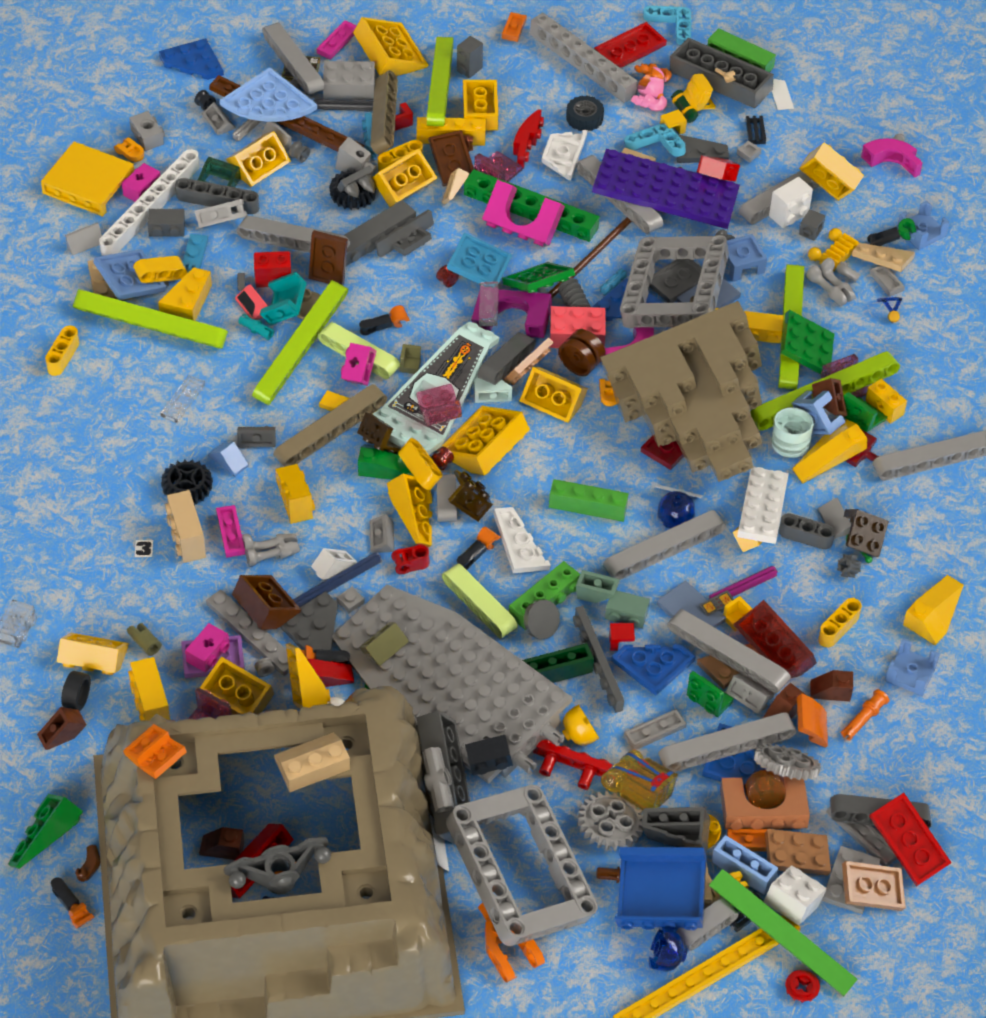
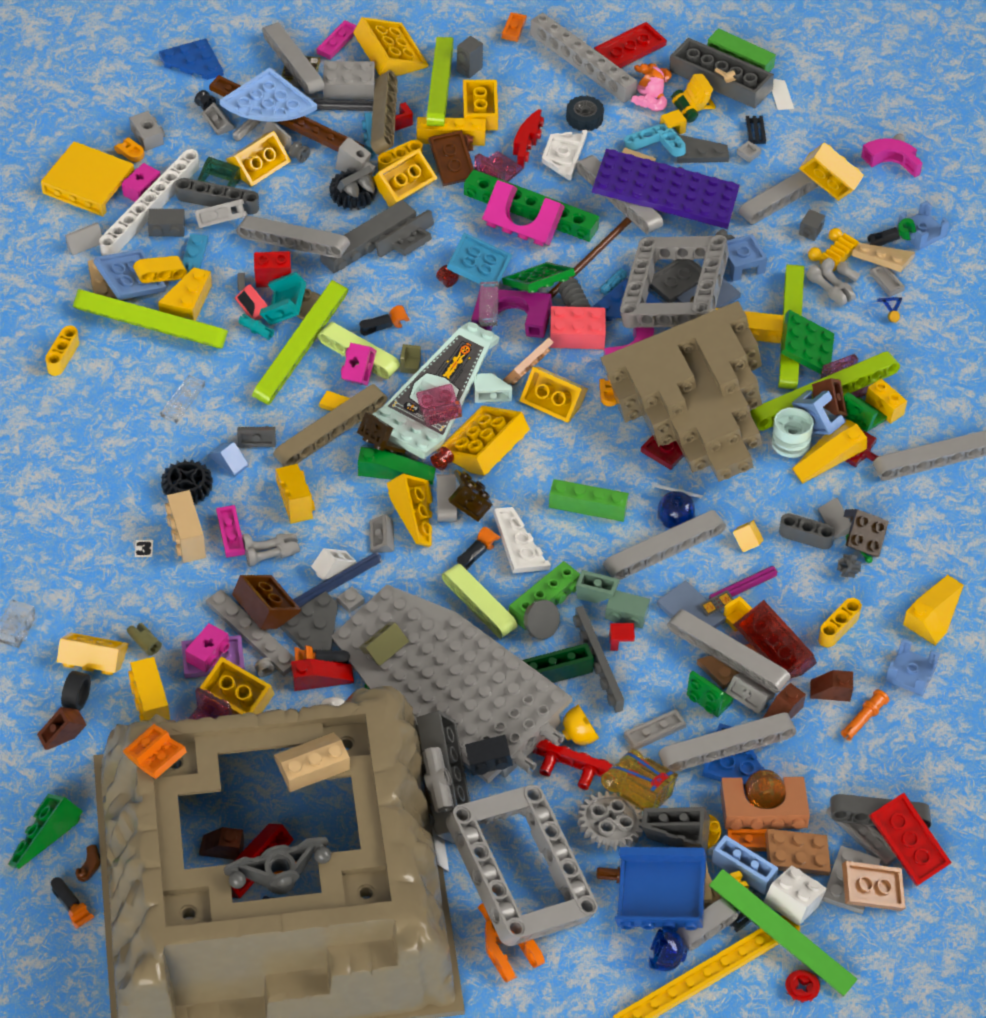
yellow slope [286,643,330,709] -> none
reddish brown tile [308,230,348,285] -> none
red piece [391,544,430,574] -> none
yellow beam [398,438,443,490] -> none
tan slope [442,168,469,205] -> none
dark grey beam [478,332,536,385] -> none
reddish brown wheel [558,329,606,377] -> none
blue plate [611,644,696,696] -> none
medium azure beam [643,6,691,45] -> none
slope [697,155,740,182] -> none
white plate [737,467,789,544] -> none
light grey gear [754,744,821,781] -> none
white brick [769,177,813,228] -> none
orange slope [797,693,828,748] -> none

